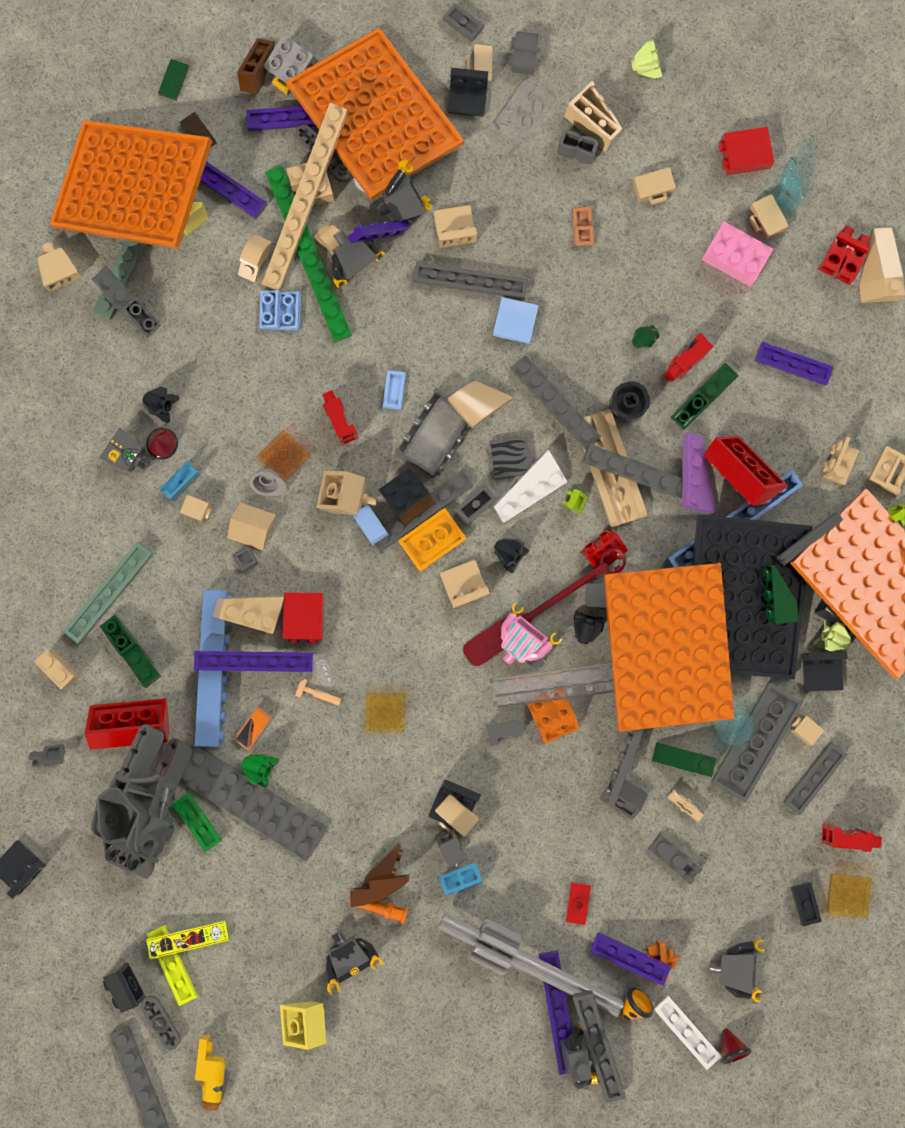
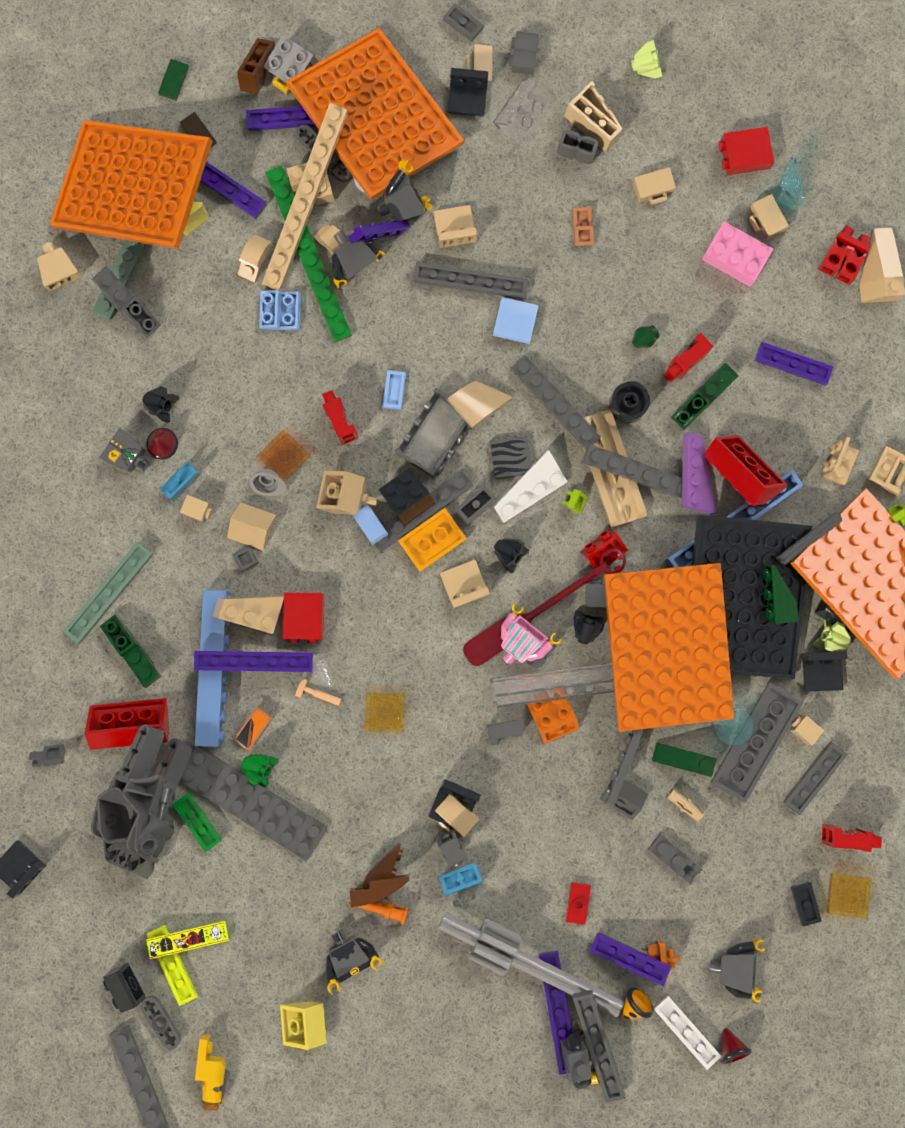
tan brick [34,650,79,690] -> none

